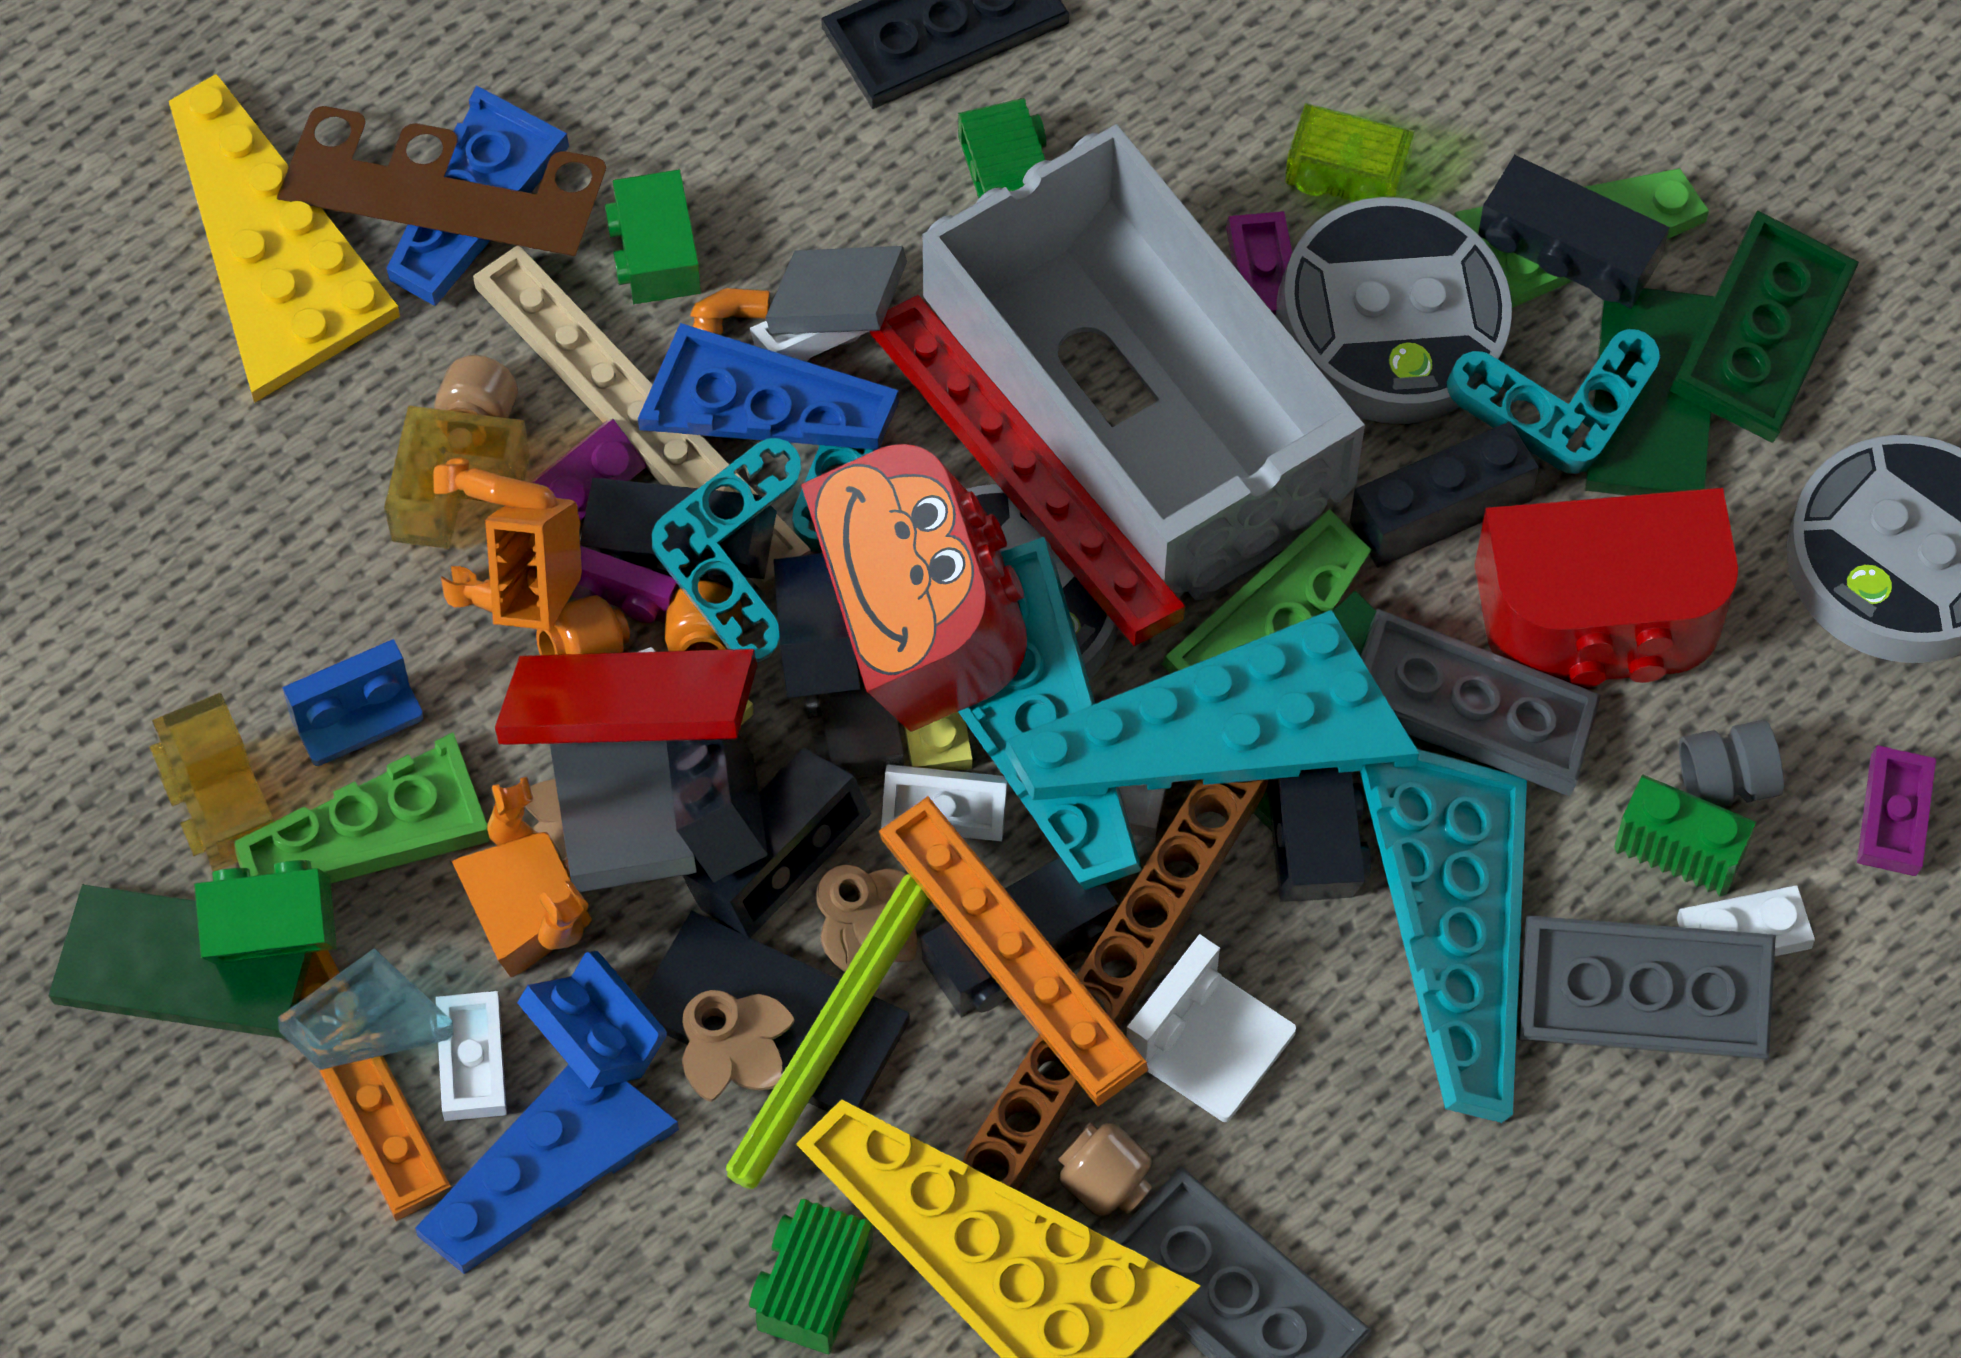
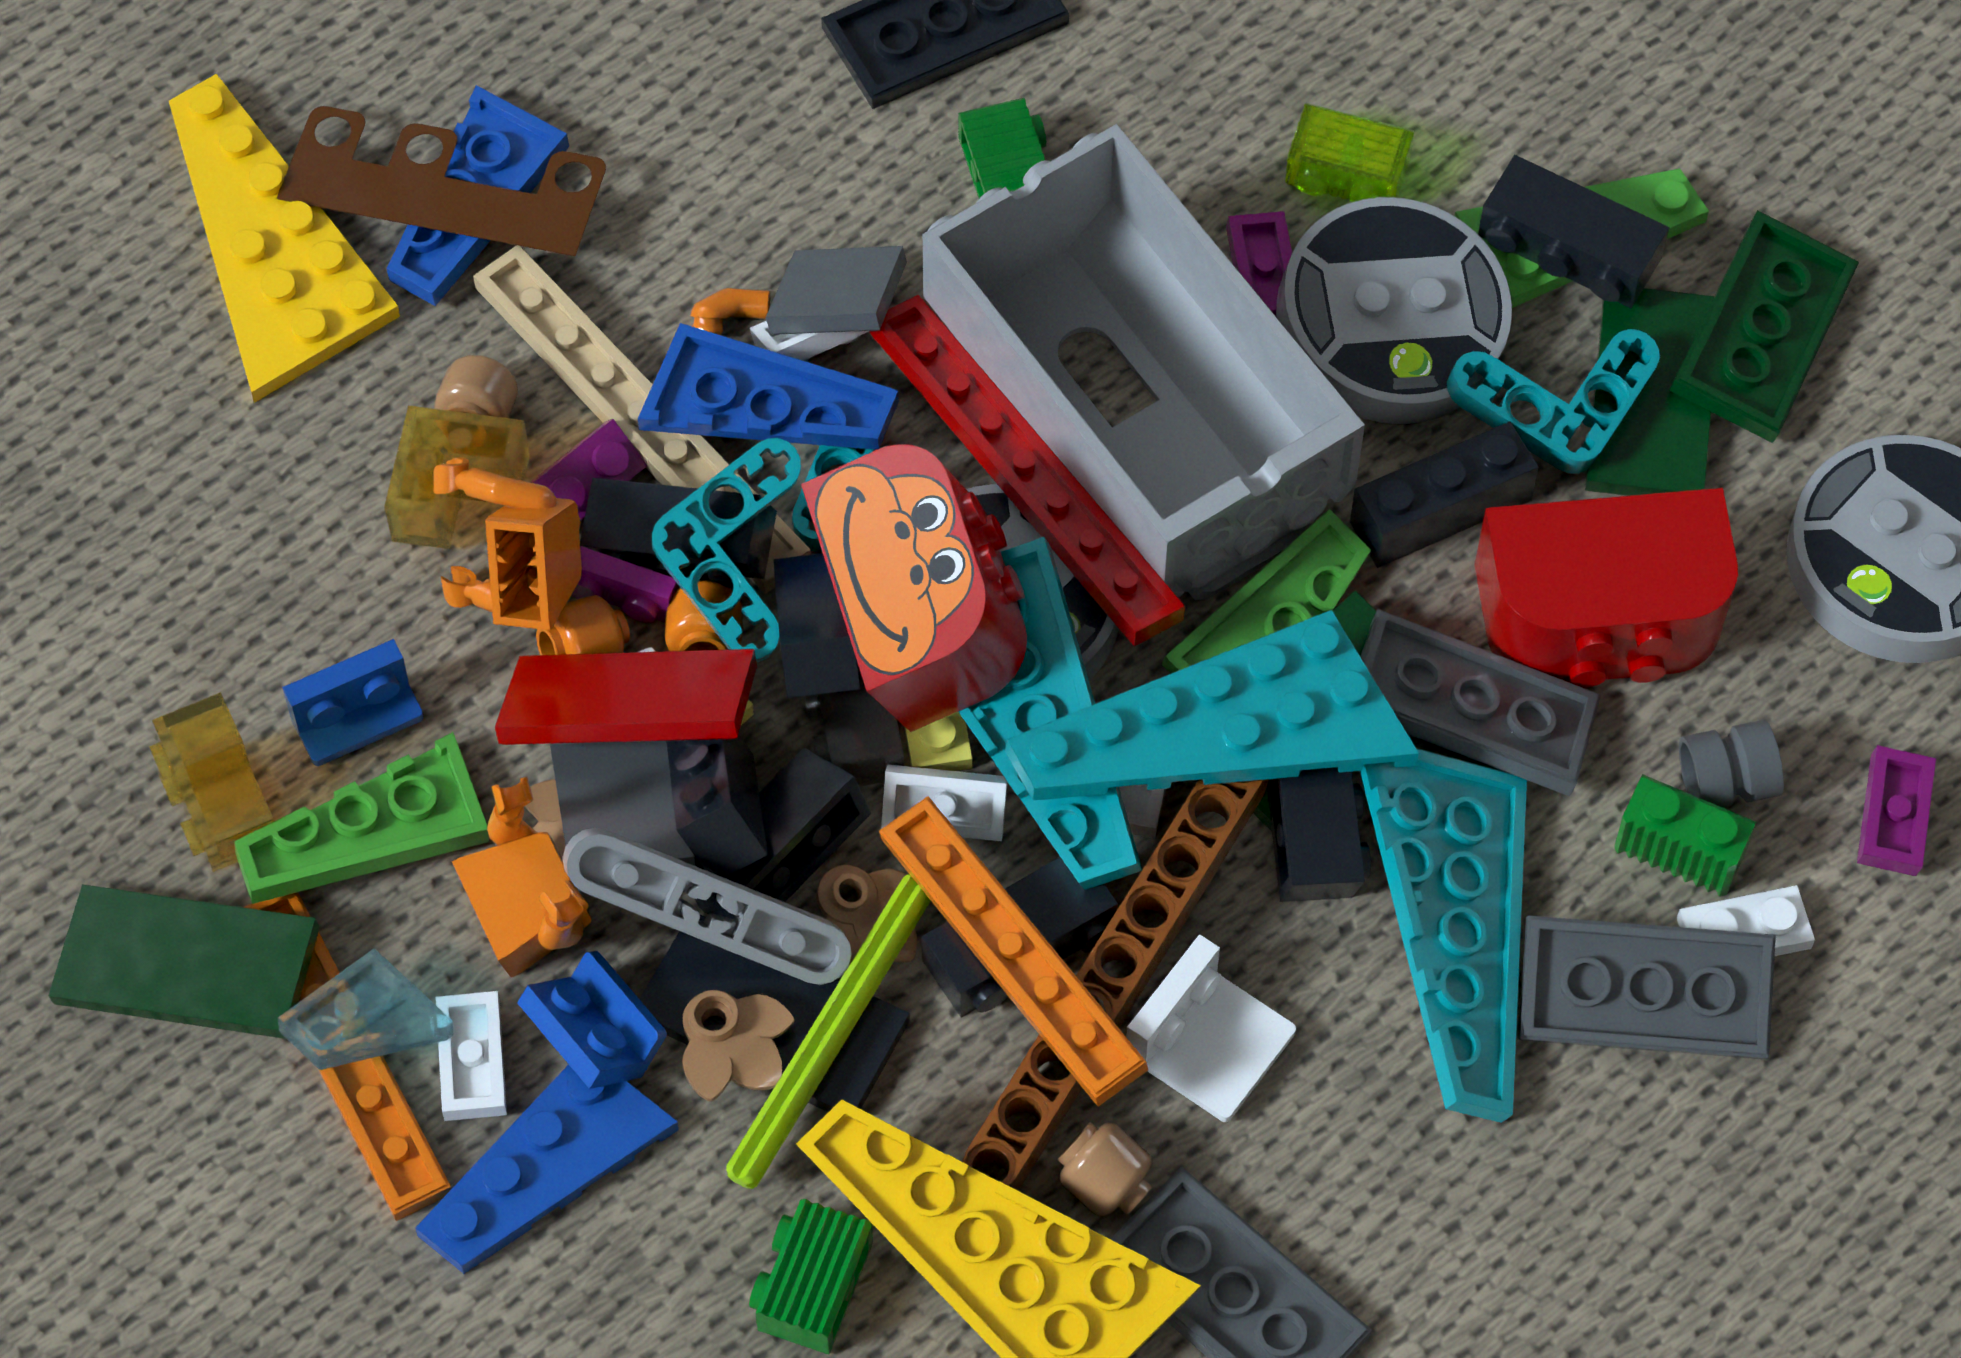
green brick [194,860,337,964] -> none
green brick [605,169,701,305] -> none
none -> light grey piece [562,828,852,985]

